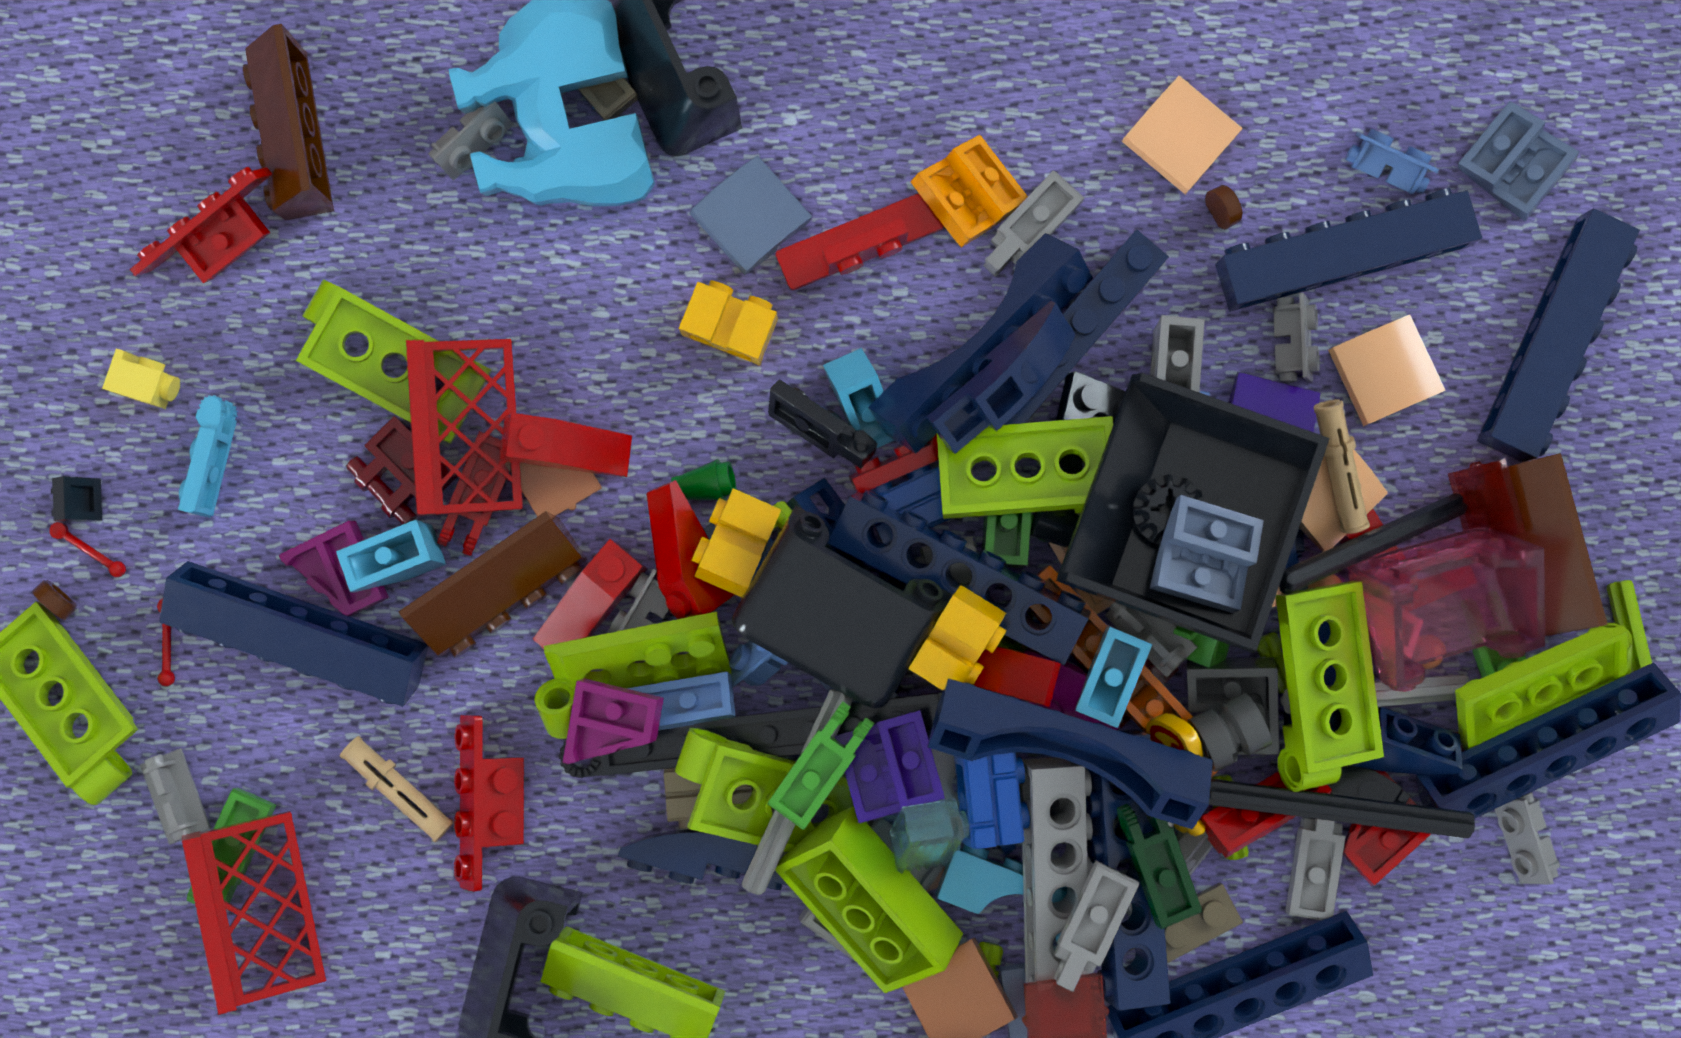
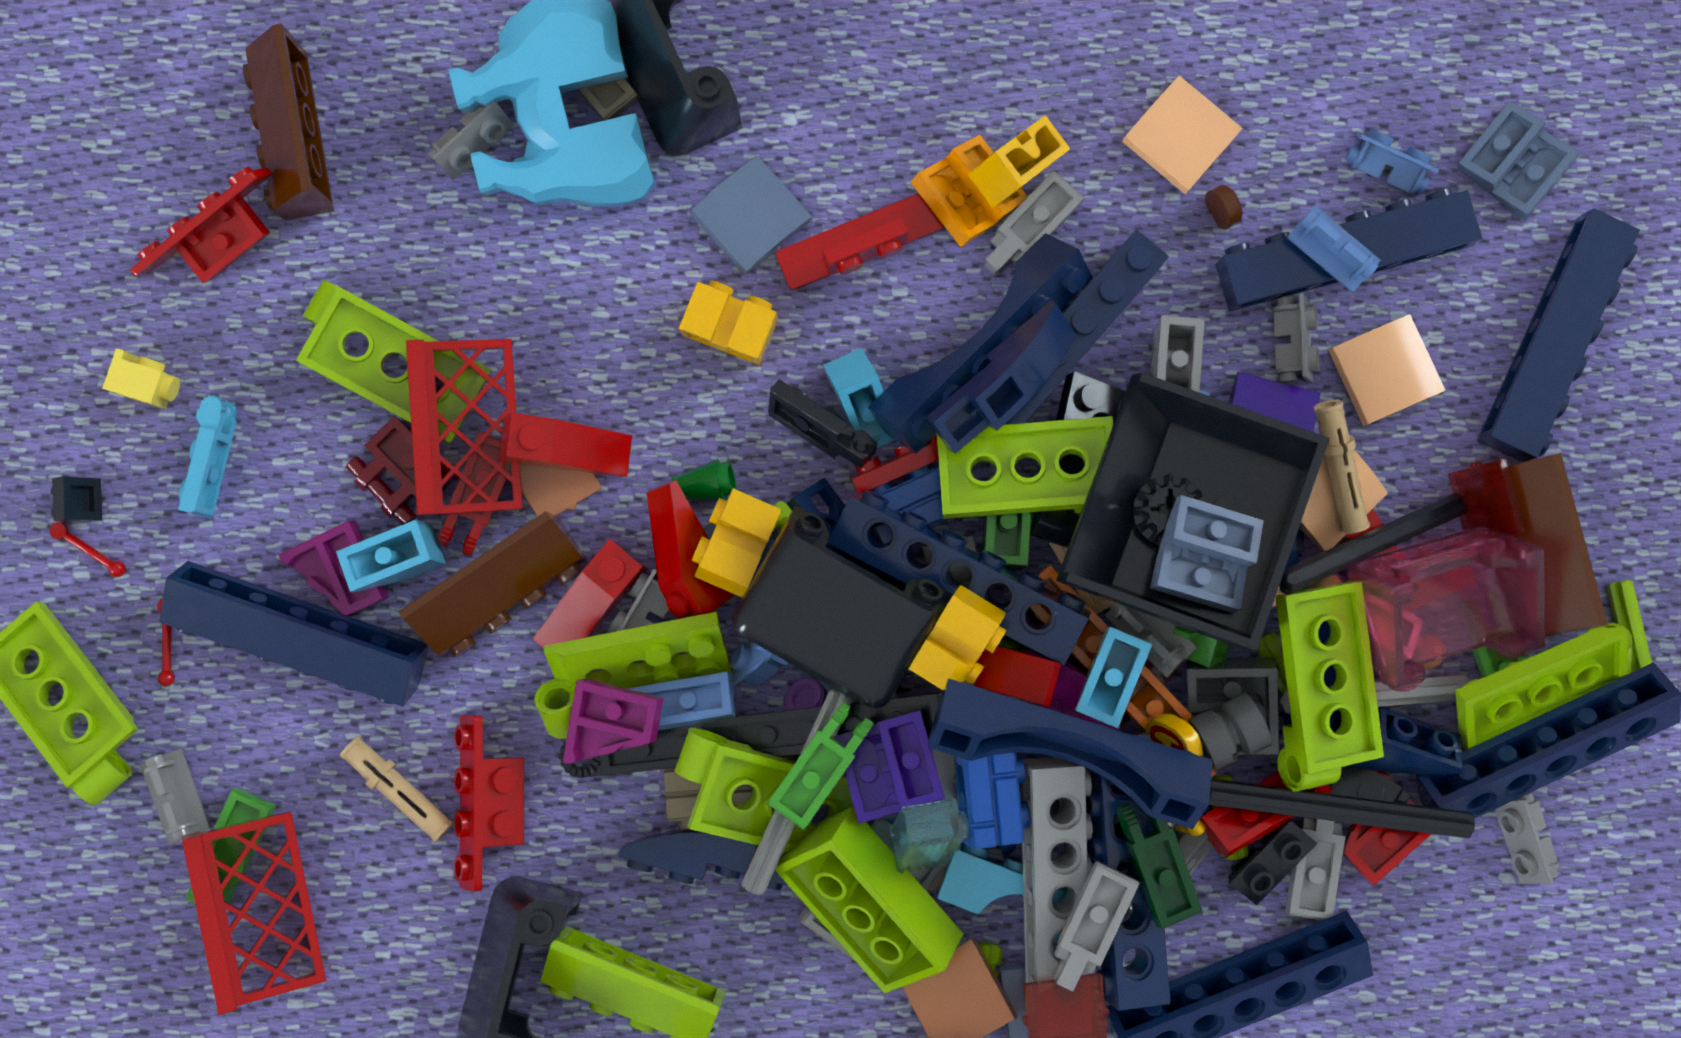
reddish brown tile [32,580,77,620] -> none
dark tan hinge [1129,882,1243,963] -> none
none -> medium lavender tile [785,678,828,710]
none -> yellow brick [967,115,1070,209]
none -> black hinge [1228,819,1317,905]
none -> medium blue hinge [1287,205,1381,293]

